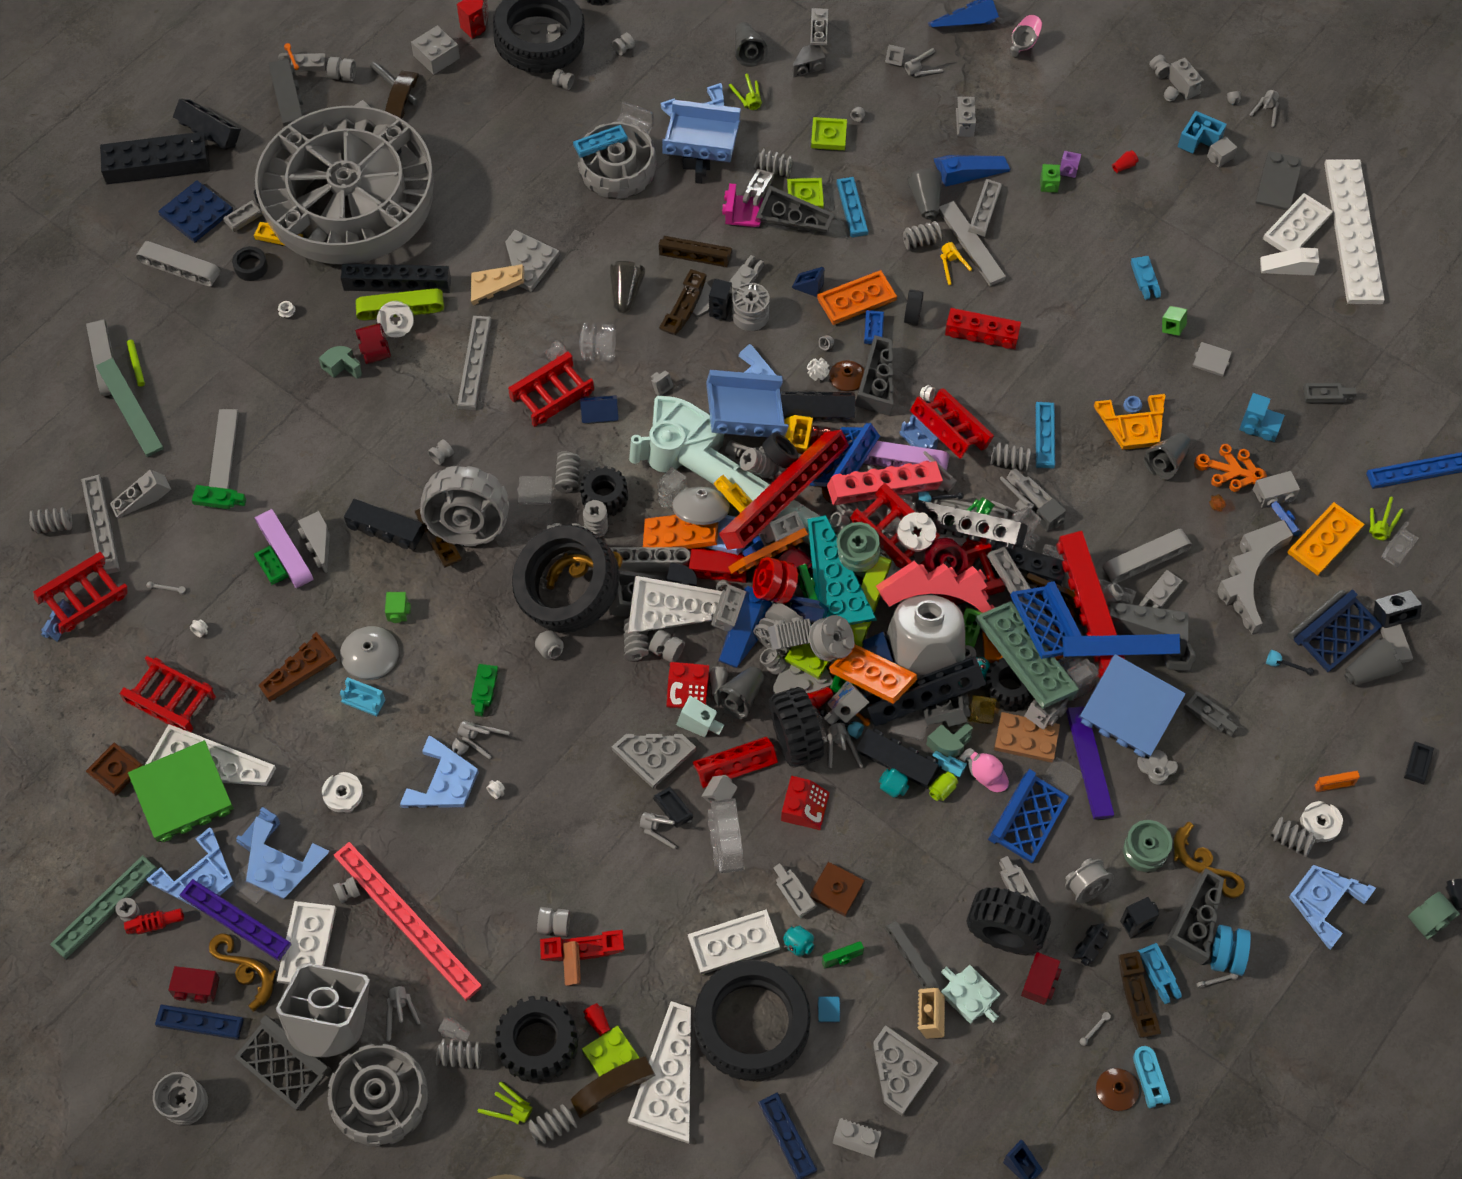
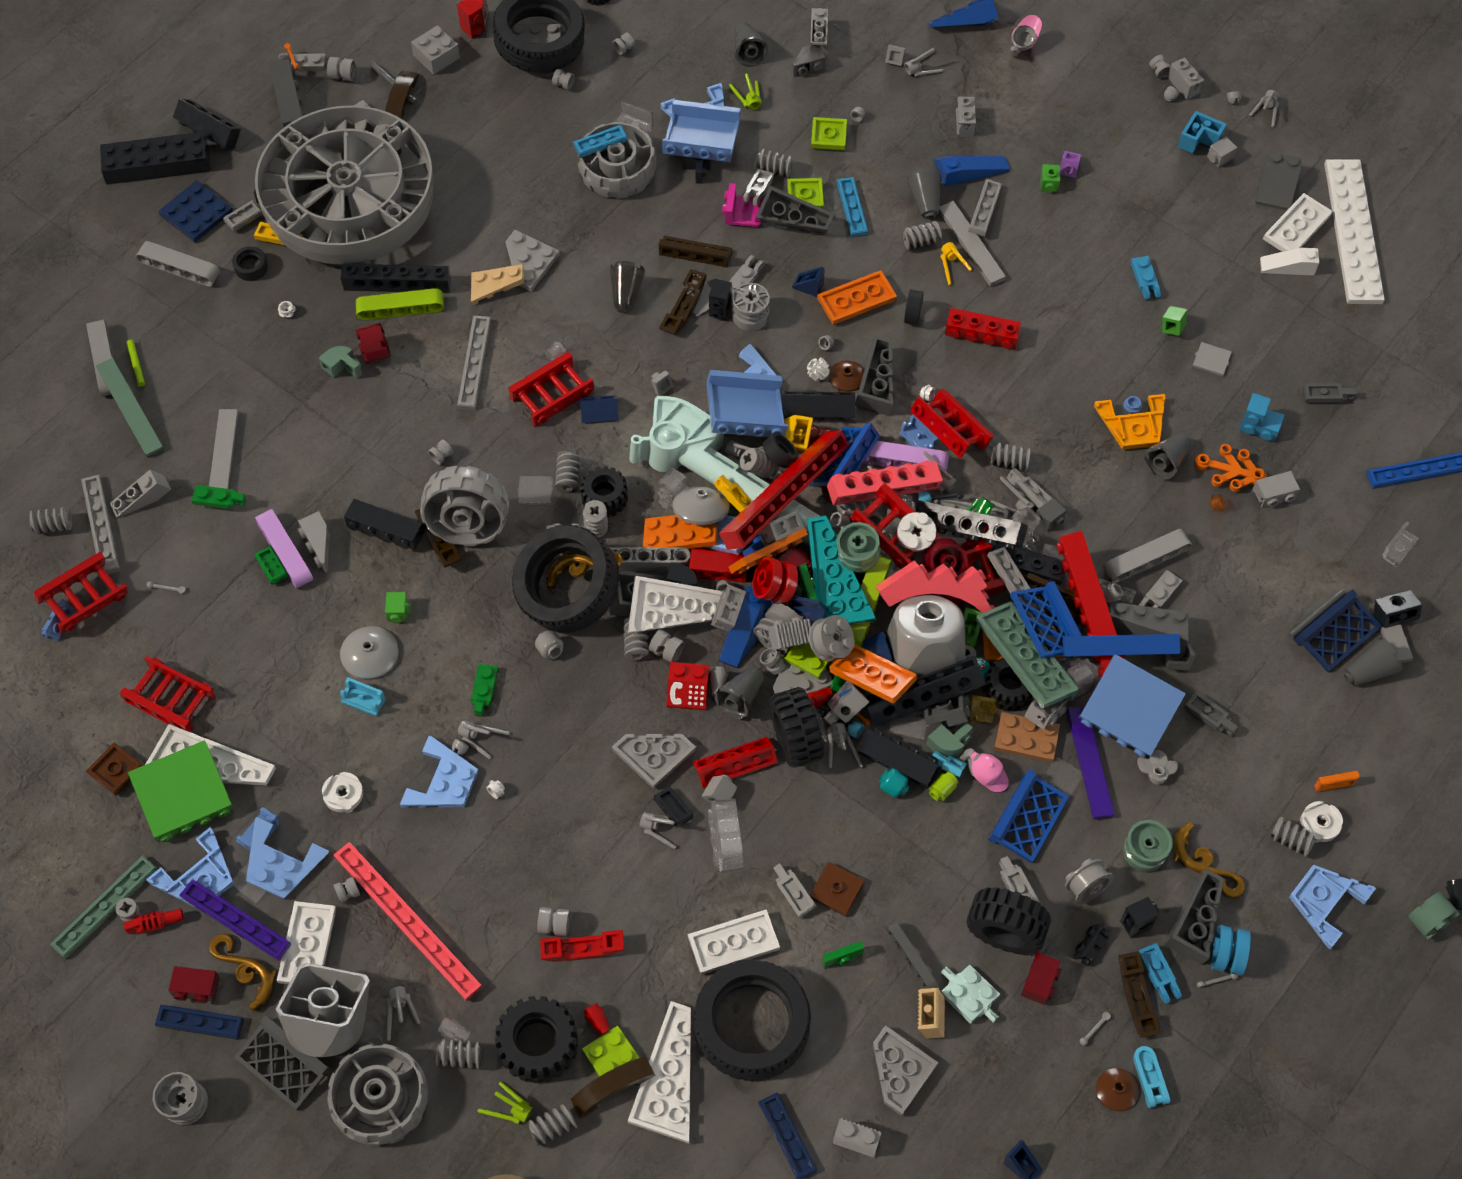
white plate [190,620,208,637] -> none
reddish brown wing [258,632,337,702] -> none
white plate [377,301,414,338] -> none
nougat slope [563,941,581,986] -> none
clear wheel [579,322,616,363] -> none
light aqua torso [676,696,724,737] -> none
red slope [781,776,830,830] -> none
teal head [783,926,815,957] -> none
dark azure slope [818,997,840,1022] -> none
blue plate [864,310,884,344] -> none
dark azure tile [1035,402,1055,468] -> none
red cone [1112,150,1139,173] -> none
light grey arch [1218,520,1293,634] -> none
hinge [1266,650,1314,675] -> none
blue plate [1271,501,1302,537] -> none
light orange plate [1288,502,1365,576] -> none
lime plant [1369,497,1403,540] -> none
black tile [1404,741,1434,784] -> none

